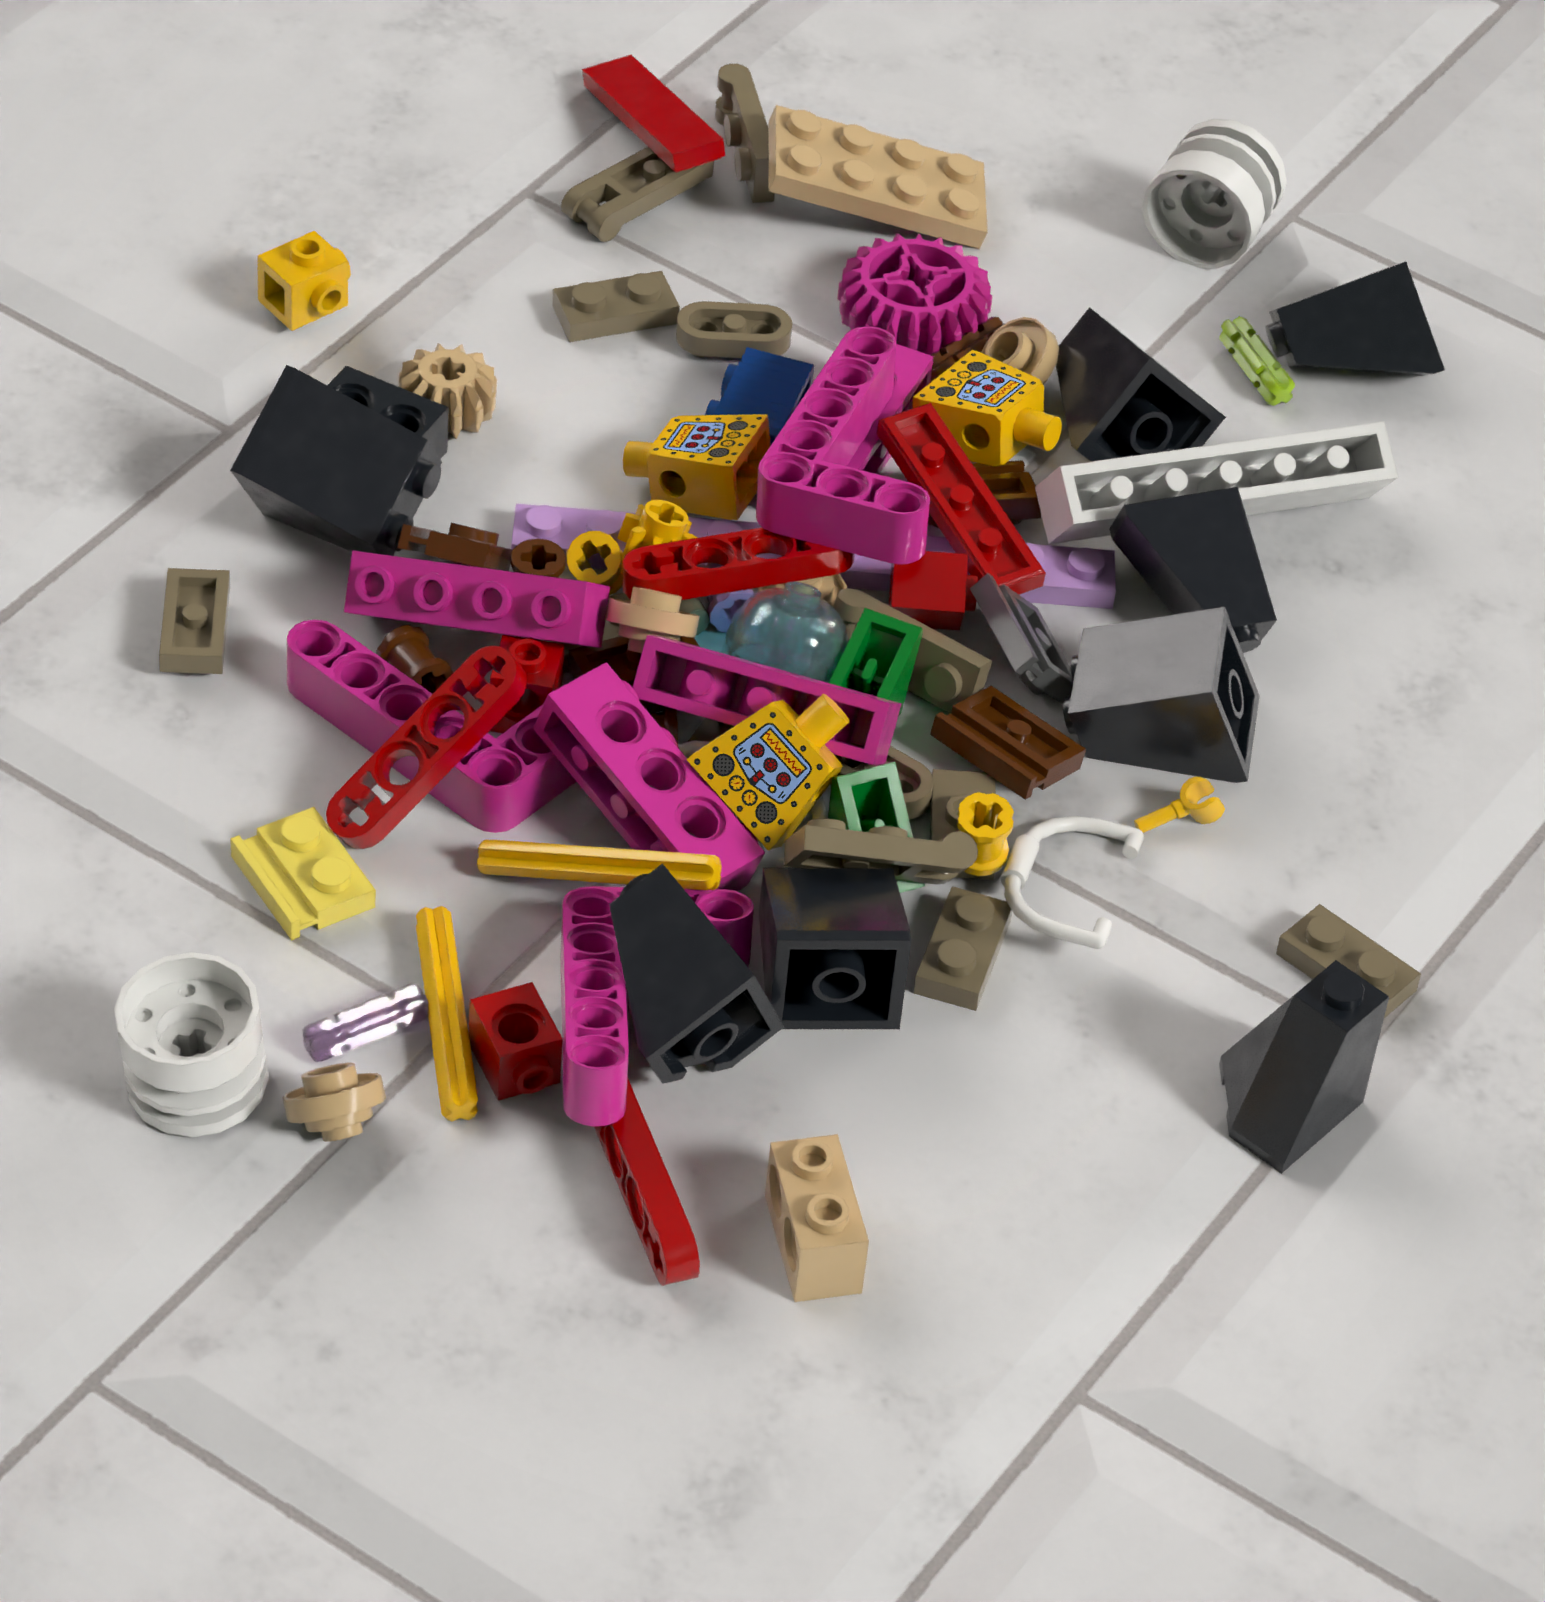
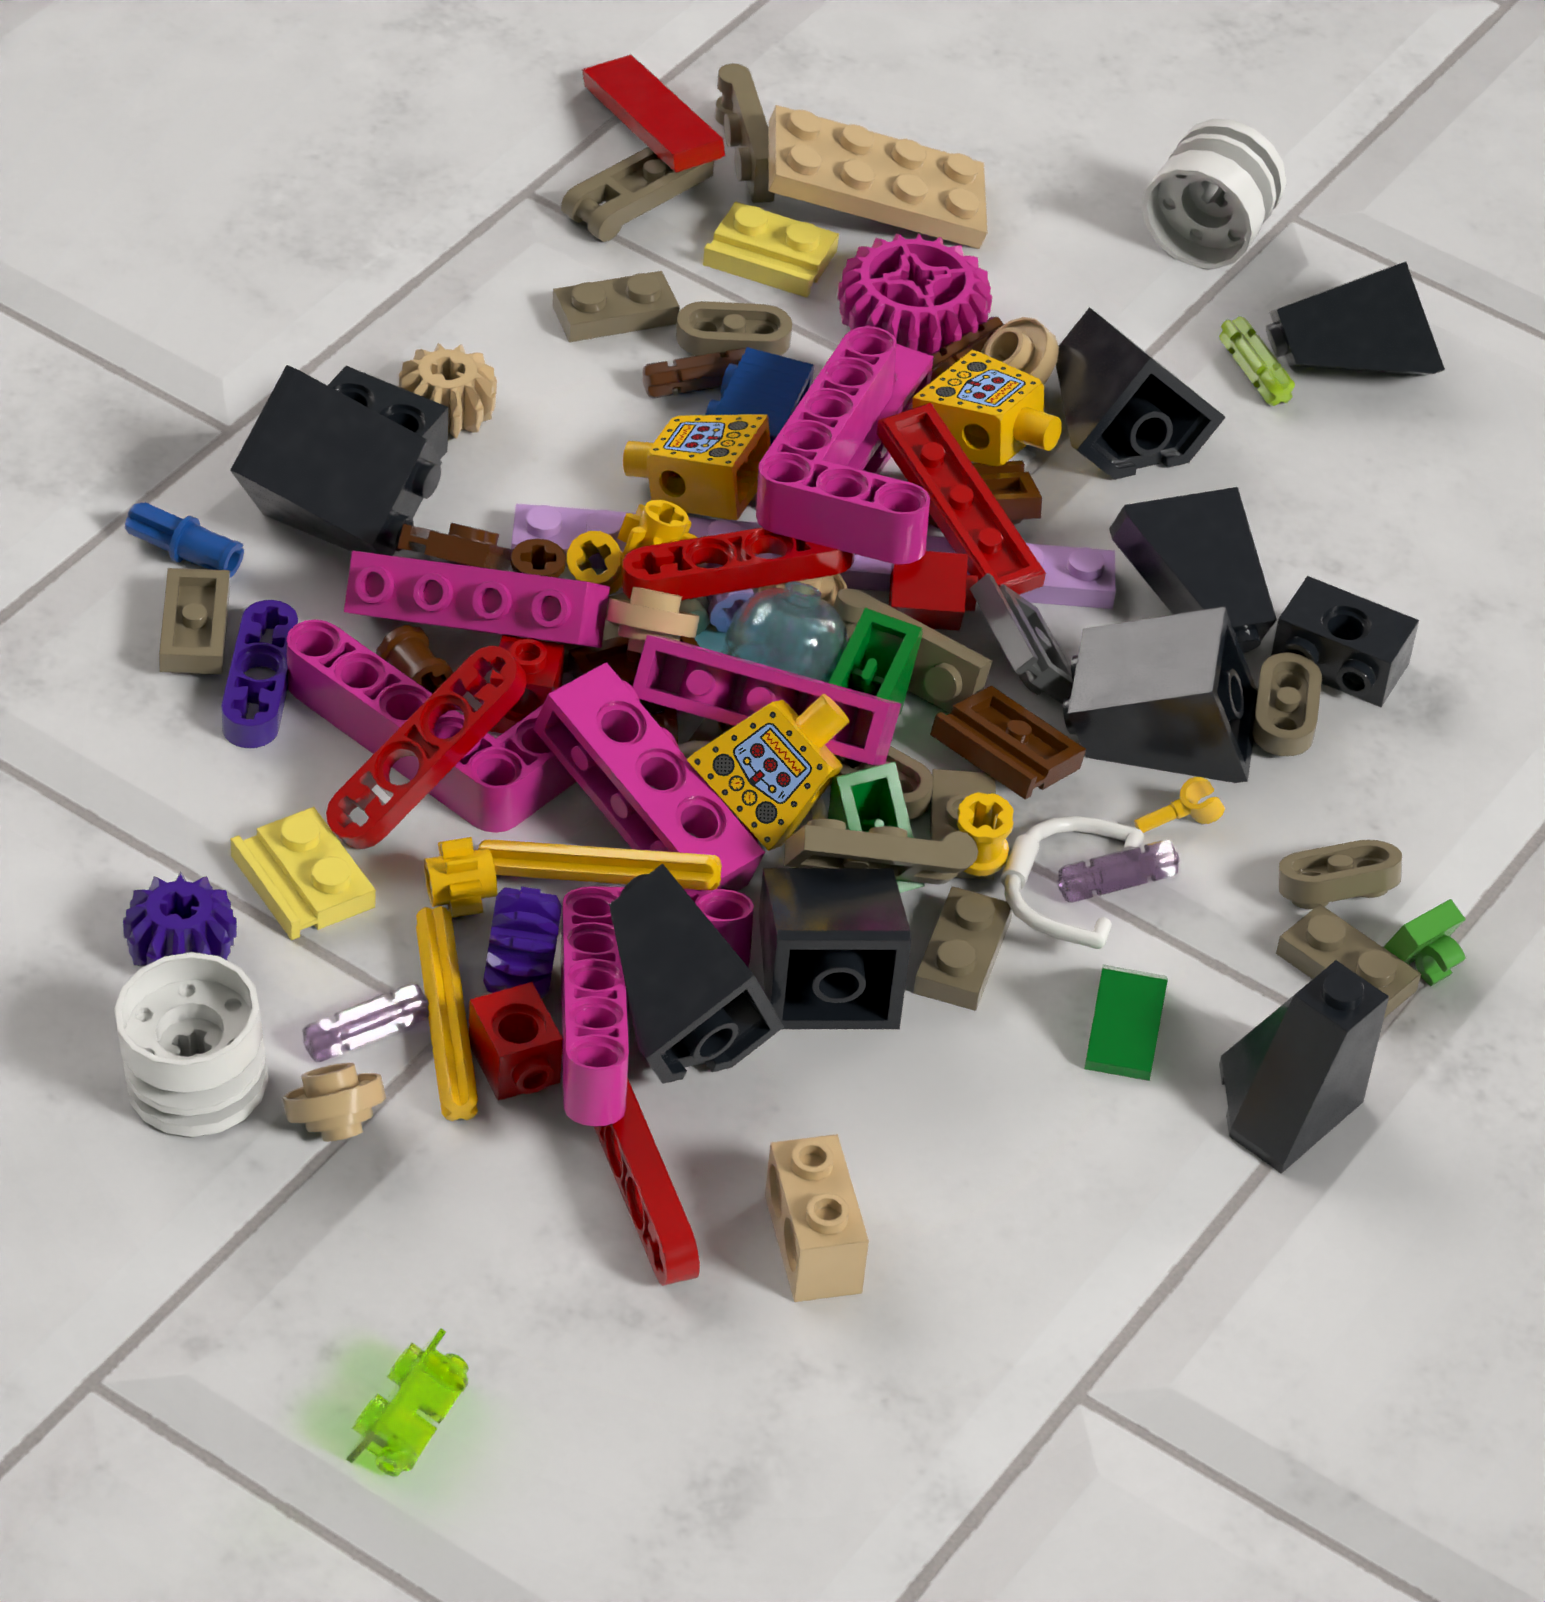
yellow brick [257,231,351,331] -> none
white brick [1035,421,1398,544] -> none
none -> dark purple gear [123,871,237,966]
none -> blue axle [125,502,244,578]
none -> dark purple beam [222,600,298,748]
none -> clear neon green hinge [346,1328,469,1477]
none -> yellow gear [424,837,497,918]
none -> dark purple gear [483,886,562,999]
none -> reddish brown axle [642,348,746,398]
none -> light yellow plate [703,201,839,298]
none -> clear purple axle [1057,840,1180,903]
none -> green slope [1084,965,1168,1081]
none -> dark tan plate [1252,653,1322,756]
none -> black brick [1271,576,1419,707]
none -> dark tan plate [1279,840,1402,909]
none -> bright green tile [1383,899,1466,986]

